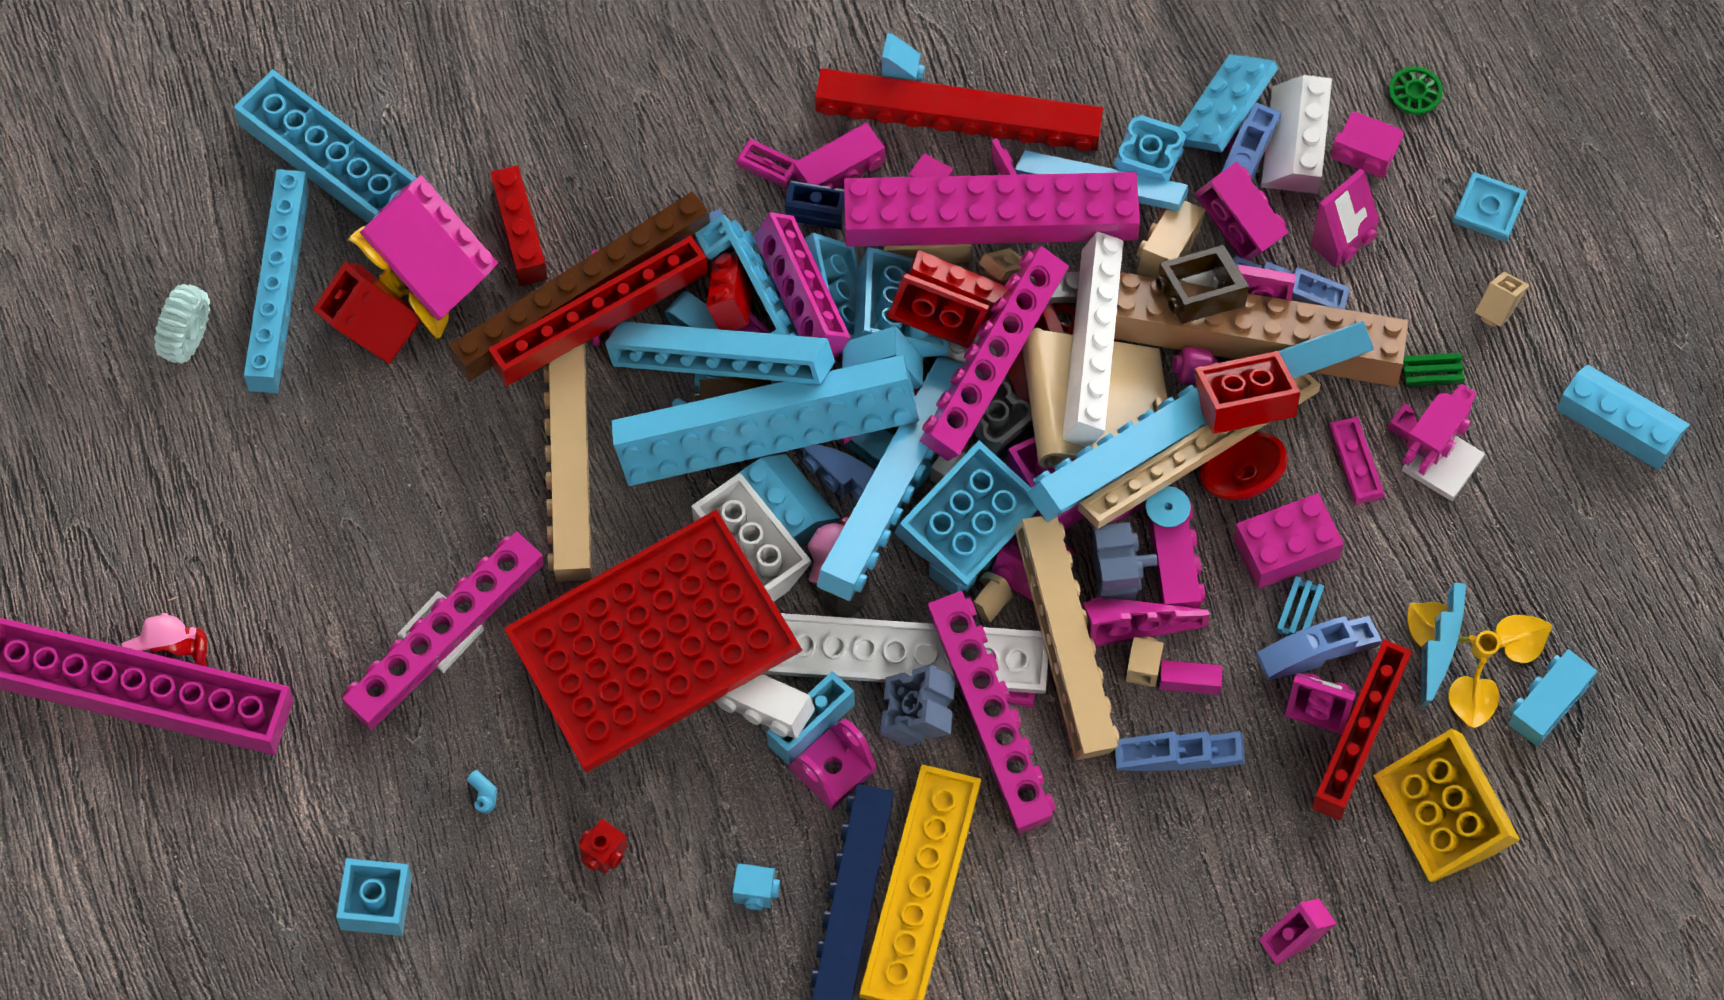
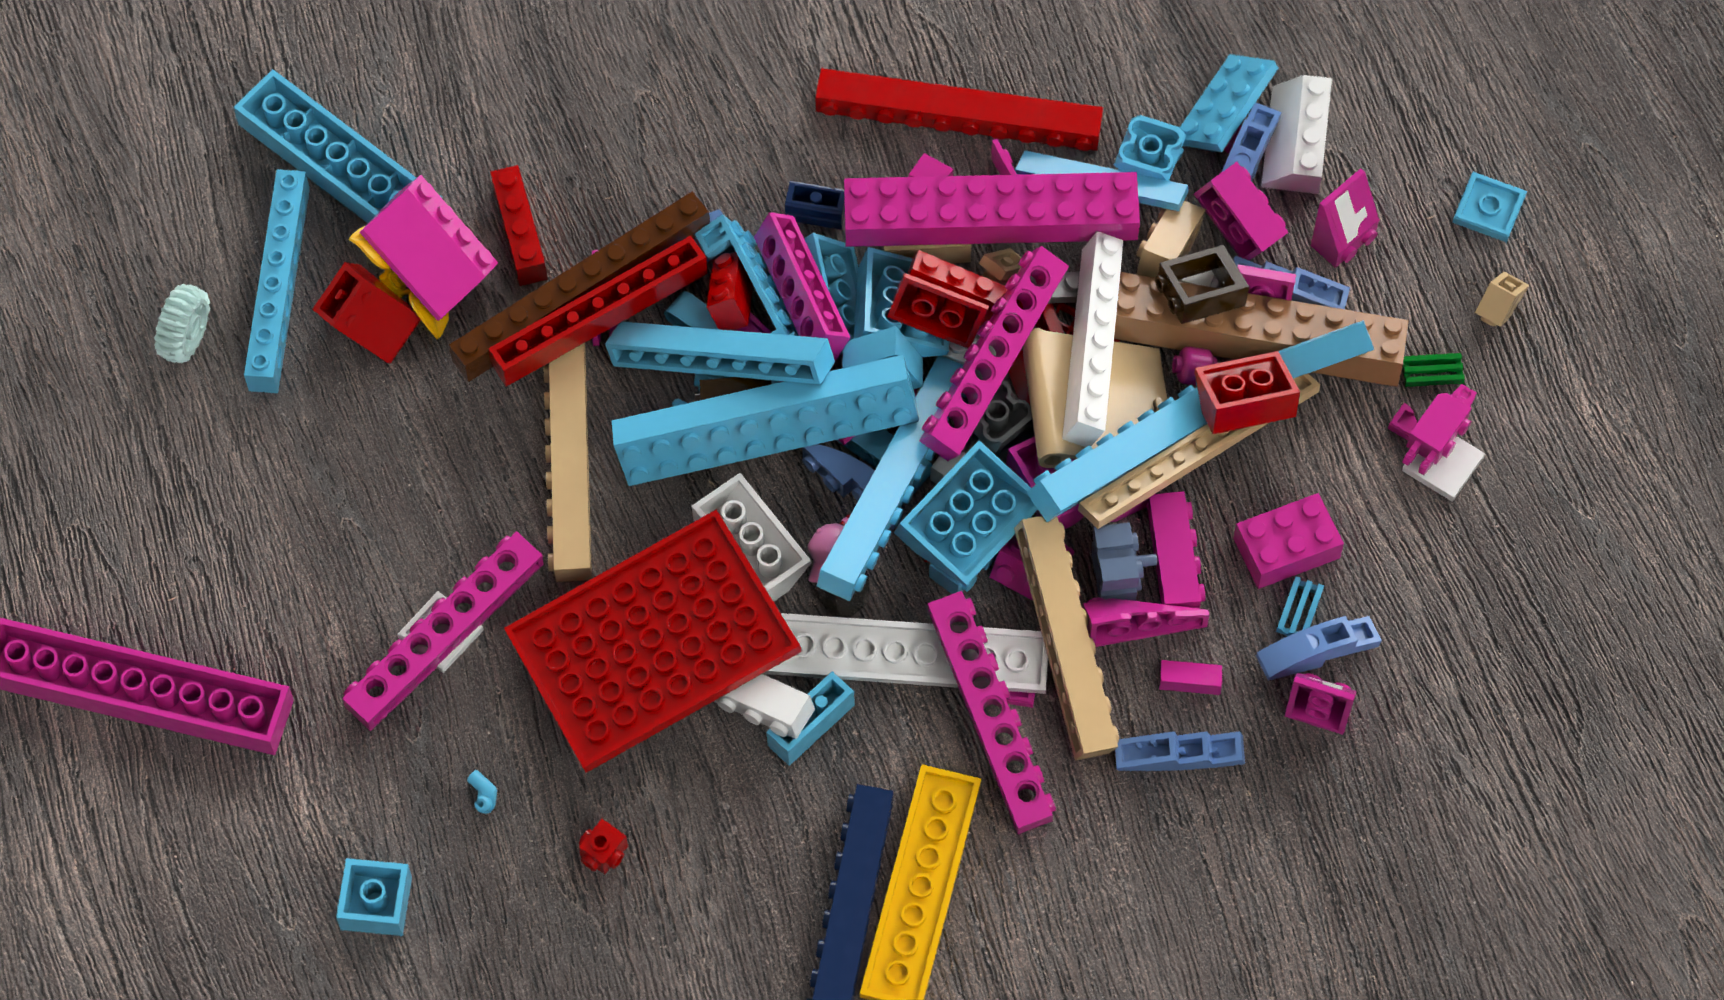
bright pink hair [122,613,208,667] -> none
medium azure brick [733,863,780,910] -> none
dark pink tile [736,138,797,189] -> none
medium azure slope [737,454,840,547] -> none
dark pink hose [789,719,876,810] -> none
dark pink brick [794,122,885,189] -> none
sand blue brick [880,665,956,746] -> none
medium azure slope [882,33,925,82] -> none
tan tile [973,572,1012,623] -> none
tan brick [1125,636,1164,687] -> none
medium azure piece [1146,486,1191,528] -> none
red dish [1200,432,1288,500] -> none
dark pink slope [1259,899,1337,965] -> none
red brick [1312,639,1412,821] -> none
dark pink tile [1328,416,1385,505] -> none
dark pink bracket [1331,112,1404,179] -> none
yellow slope [1373,728,1520,883] -> none
green wheel [1389,66,1443,116] -> none
yellow plant [1407,602,1552,728] -> none
medium azure slope [1420,583,1466,707] -> none
medium azure brick [1508,649,1598,747] -> none
medium azure slope [1557,364,1690,471] -> none

